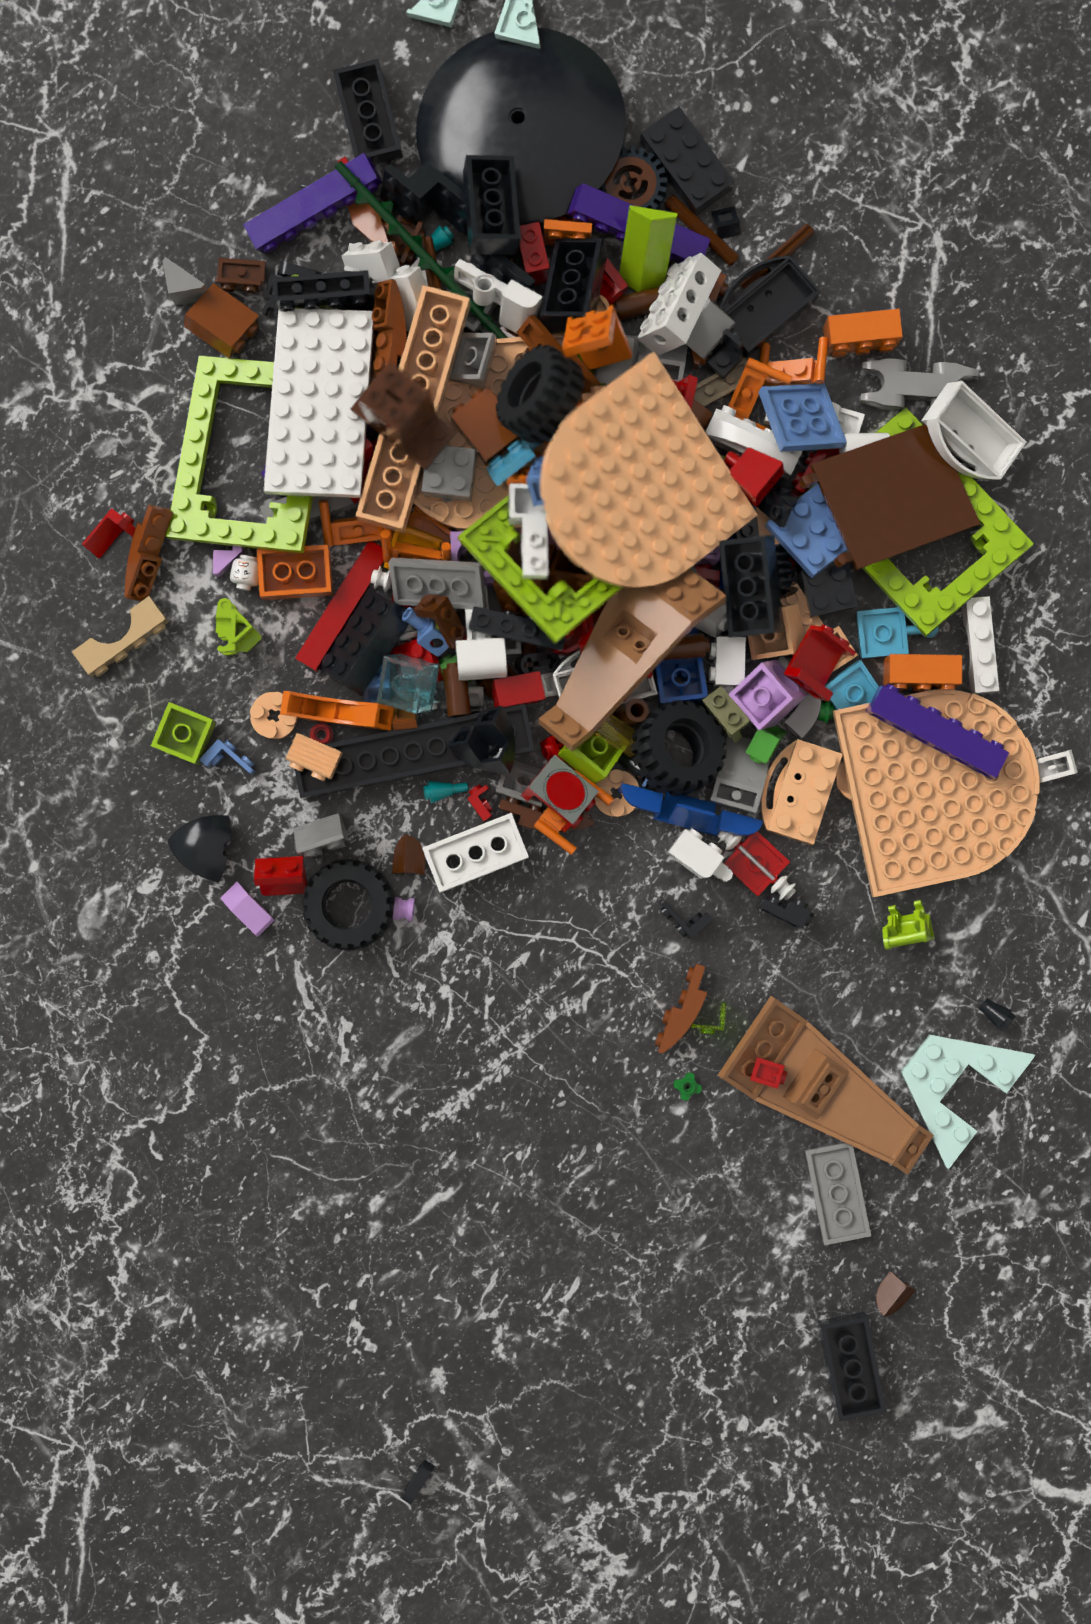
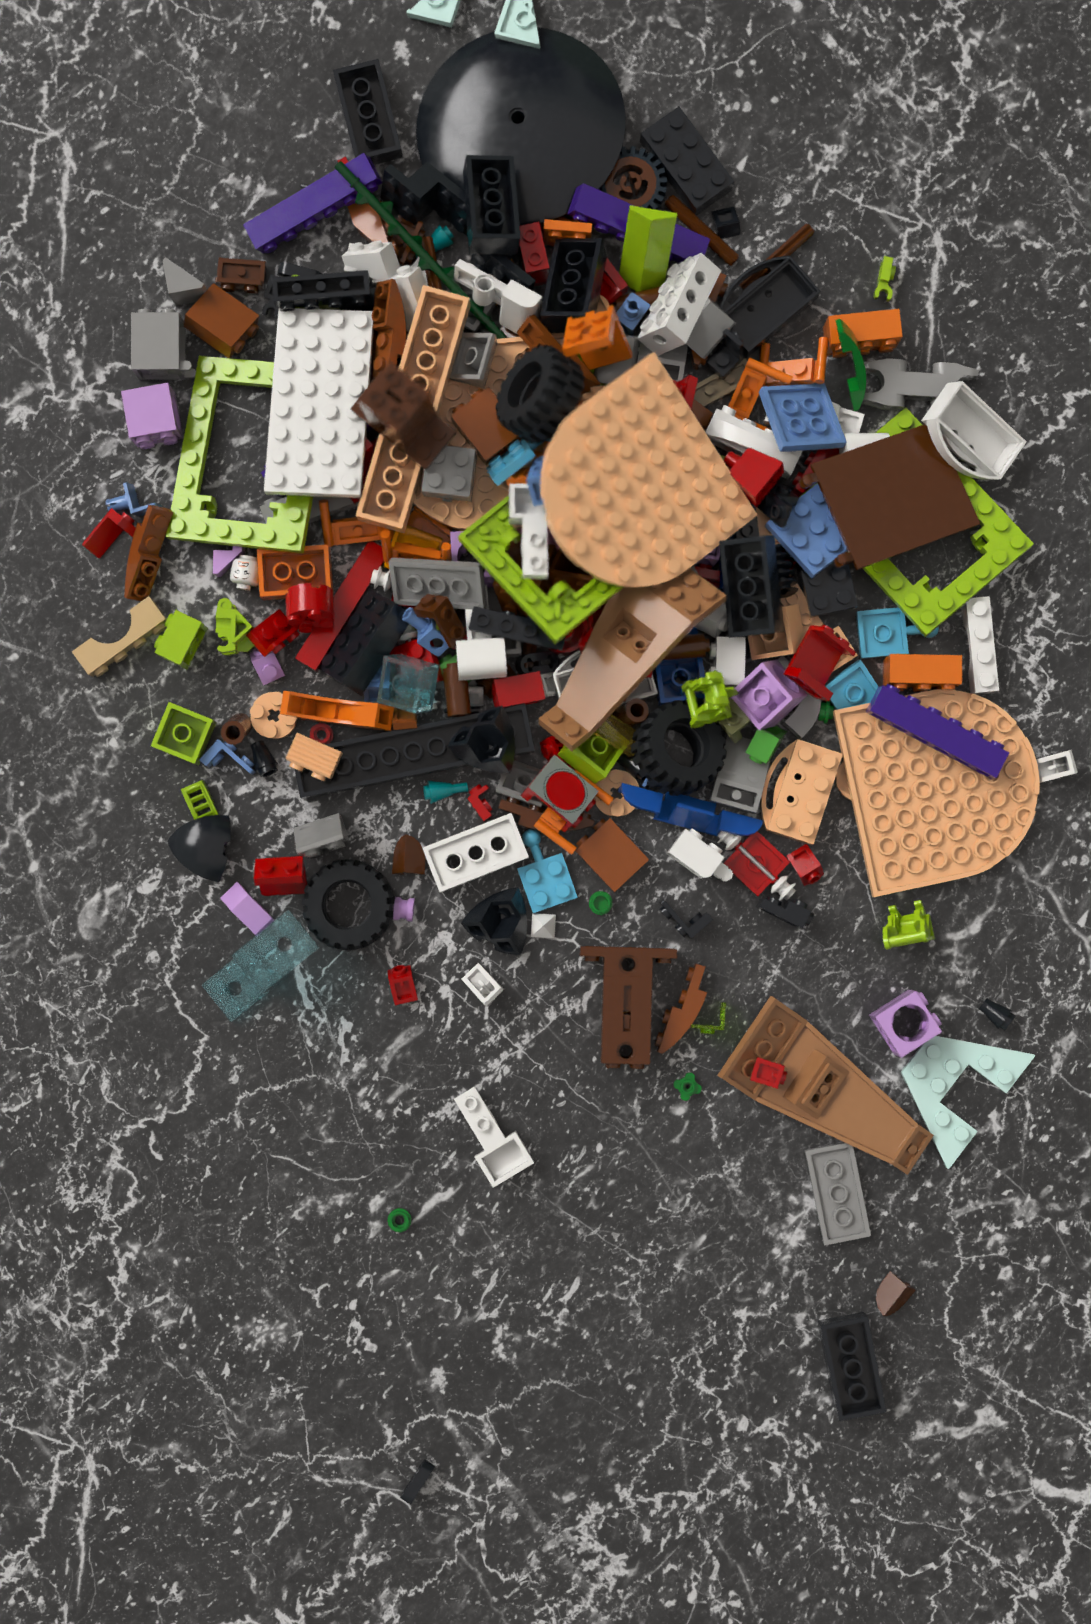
none -> medium blue bracket [106,482,162,516]
none -> lavender brick [121,383,183,449]
none -> light grey container [131,309,196,380]
none -> lime brick [154,610,208,670]
none -> lime slope [181,780,219,820]
none -> clear light blue bracket [202,910,319,1022]
none -> reddish brown brick [221,713,252,745]
none -> red bracket [246,609,300,657]
none -> lavender bracket [249,648,285,685]
none -> black cone [250,740,278,777]
none -> red brick [285,583,334,633]
none -> red bracket [387,965,418,1005]
none -> green plate [388,1208,412,1232]
none -> white plate [454,1086,534,1188]
none -> black brick [461,887,527,955]
none -> white slope [462,963,504,1006]
none -> medium azure plate [517,829,578,913]
none -> white slope [531,913,556,938]
none -> dark orange brick [575,818,649,892]
none -> reddish brown brick [580,946,677,1069]
none -> green plate [589,891,613,915]
none -> medium blue bracket [617,292,650,336]
none -> lime piece [681,671,738,728]
none -> red bracket [787,844,824,886]
none -> green slope [836,319,866,411]
none -> lavender brick [869,990,942,1058]
none -> lime plate [874,256,896,302]

